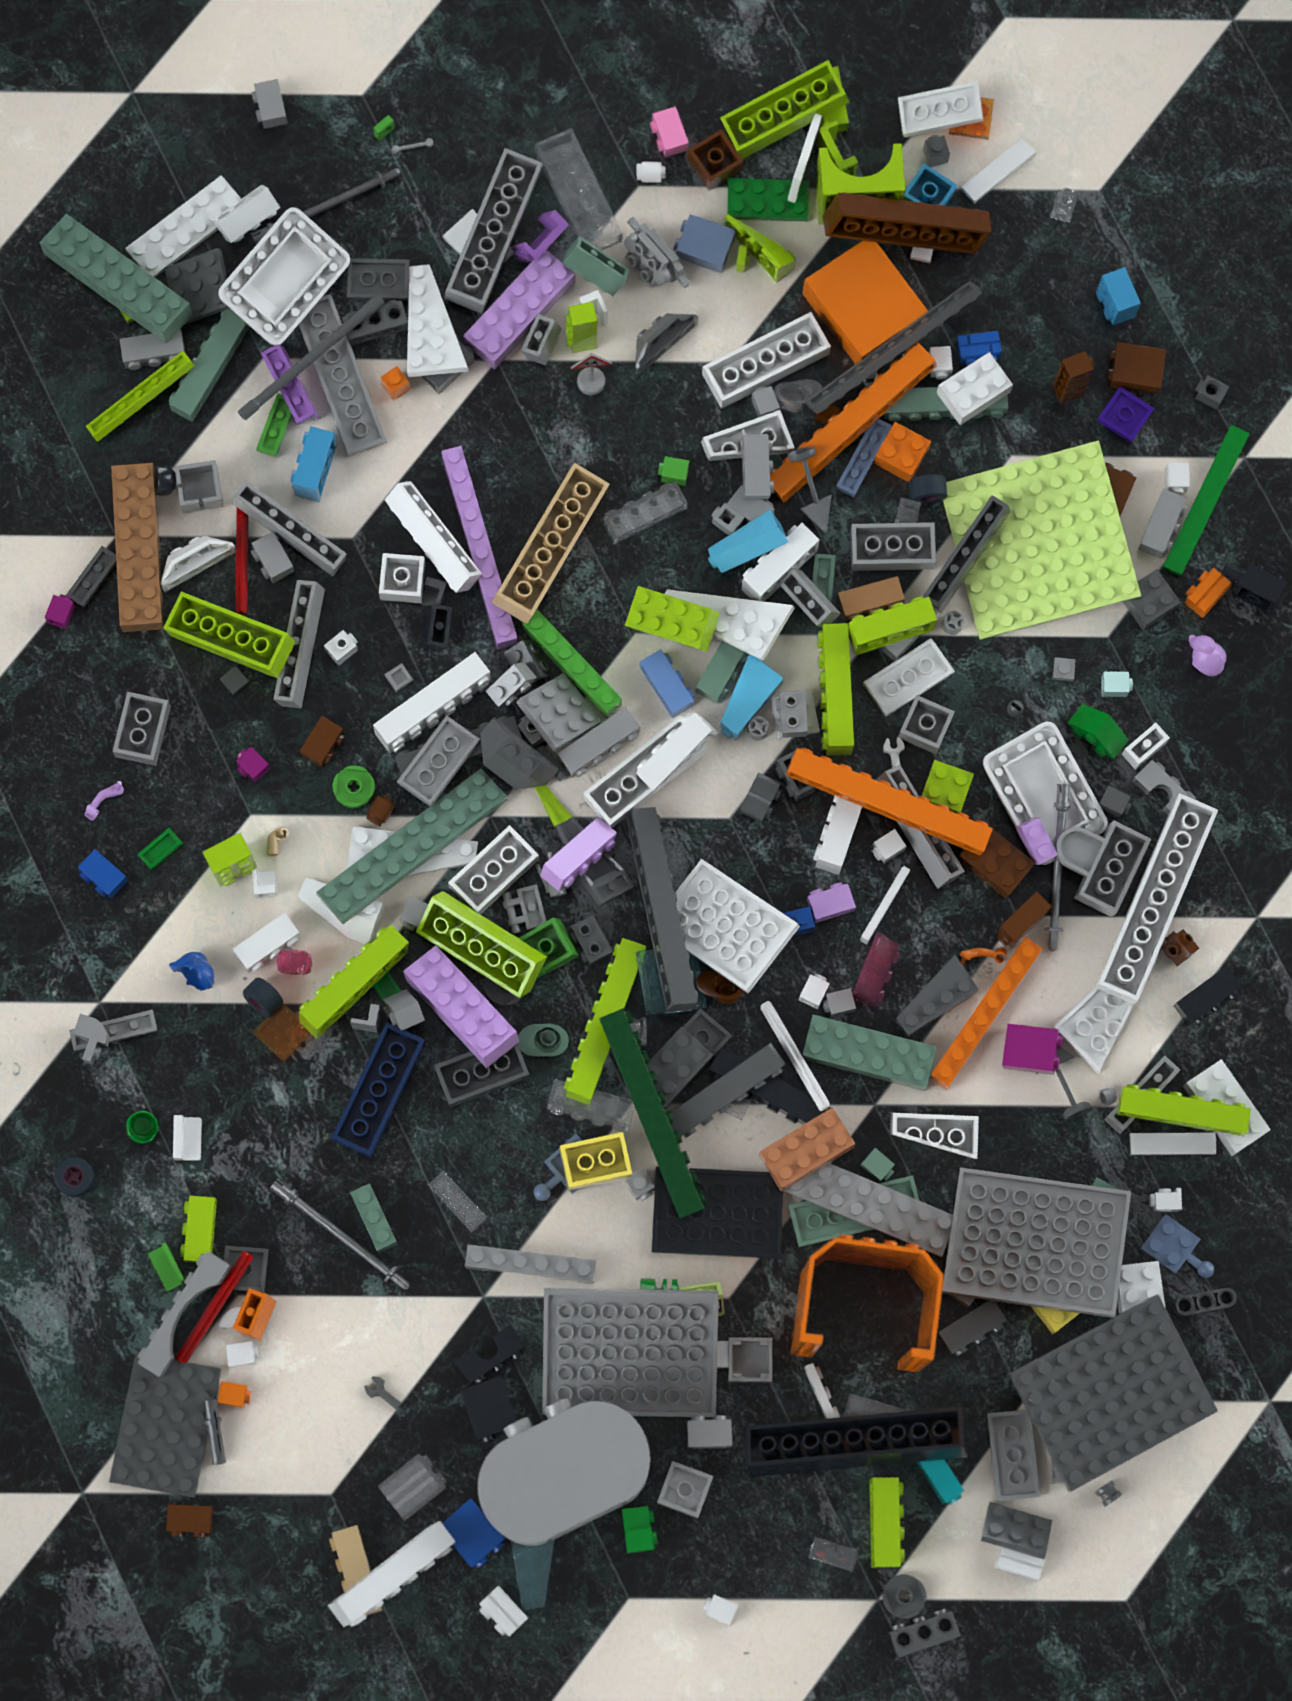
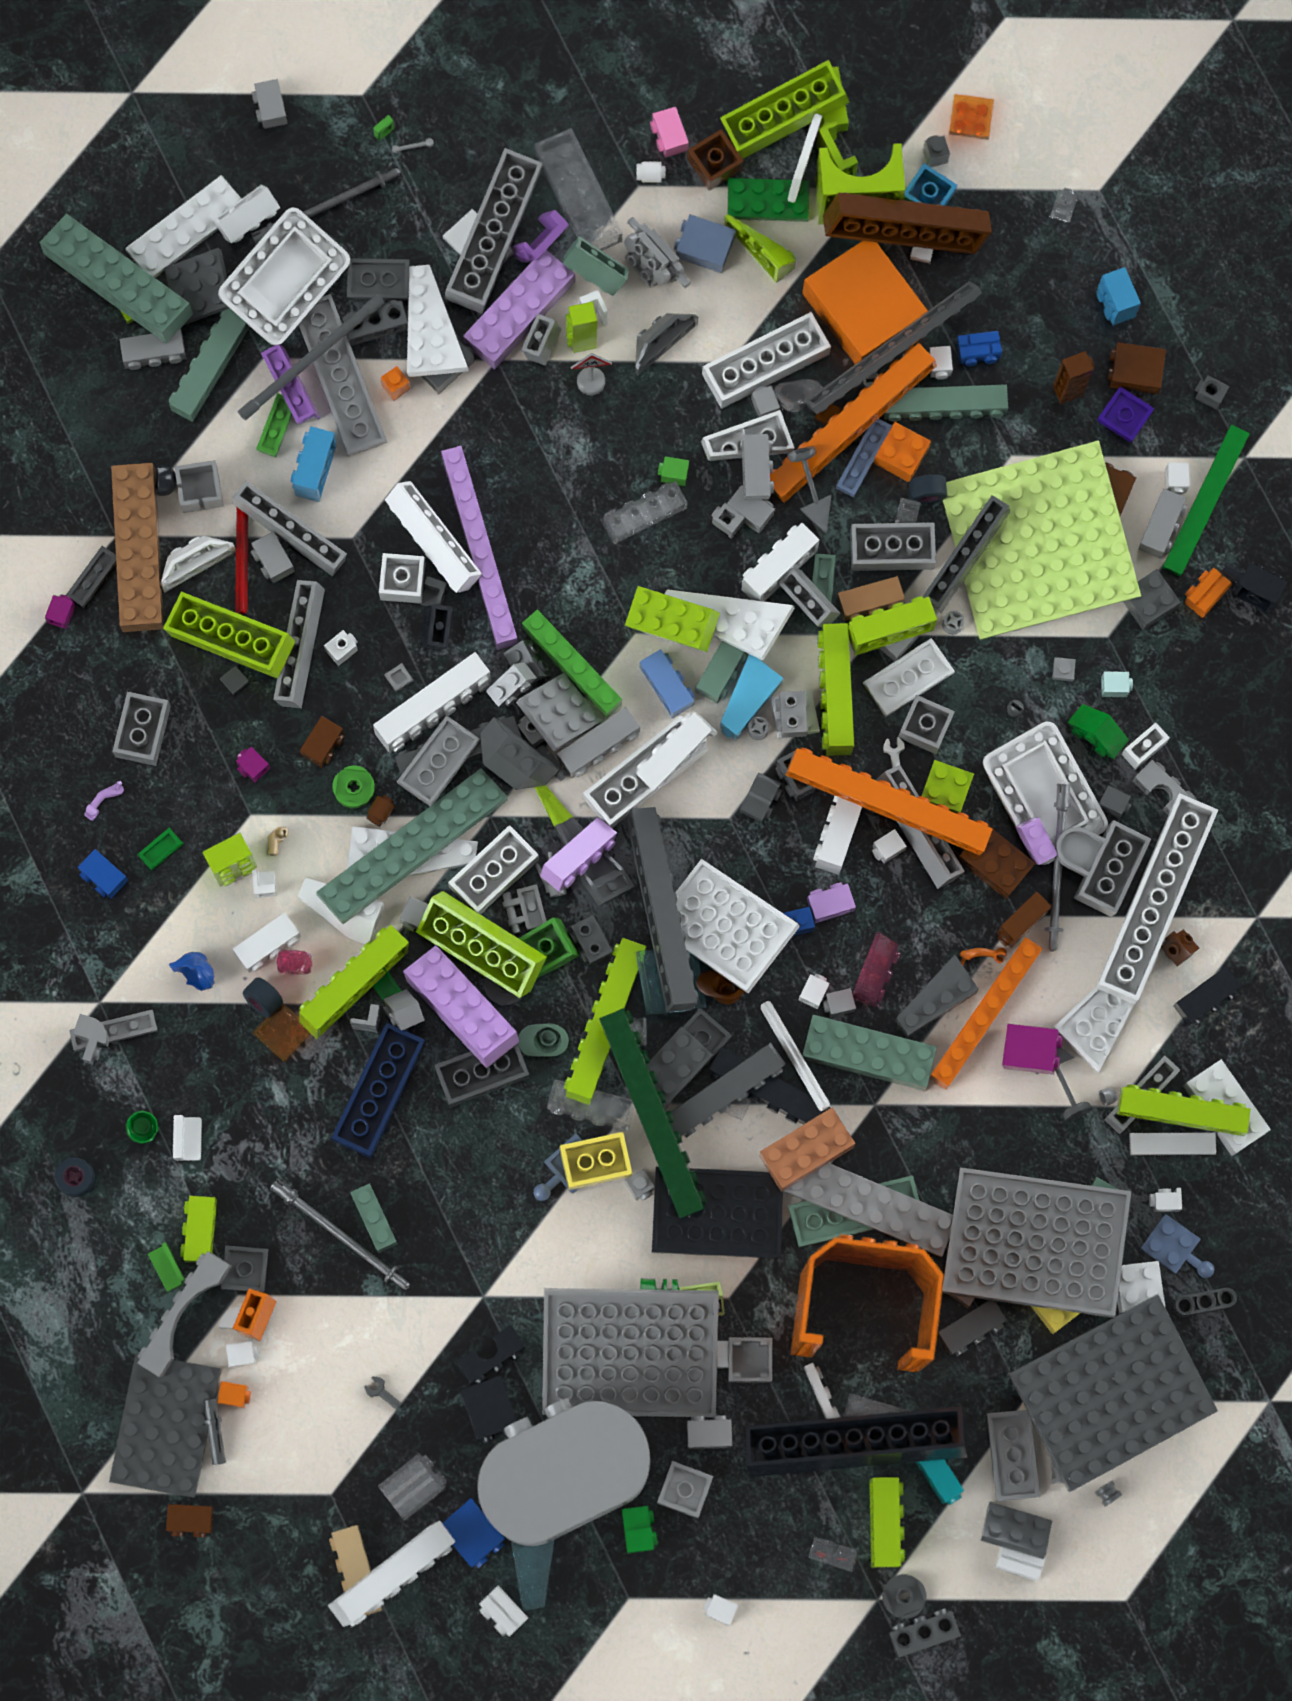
lime plate [86,351,195,442] -> none
red axle [175,1251,253,1364] -> none
clear plate [428,1170,487,1233] -> none
light grey arch [465,1245,596,1284] -> none
tan brick [491,463,609,624] -> none
medium azure slope [708,509,788,573] -> none
lime plate [736,245,750,273] -> none
white tile [860,866,910,945] -> none
sand green brick [860,1148,895,1183] -> none
white wedge [890,1113,979,1159] -> none
white plate [898,81,984,138] -> none
white brick [937,352,1013,425] -> none
white tile [961,138,1035,204] -> none
lavender hair [1189,635,1226,676] -> none

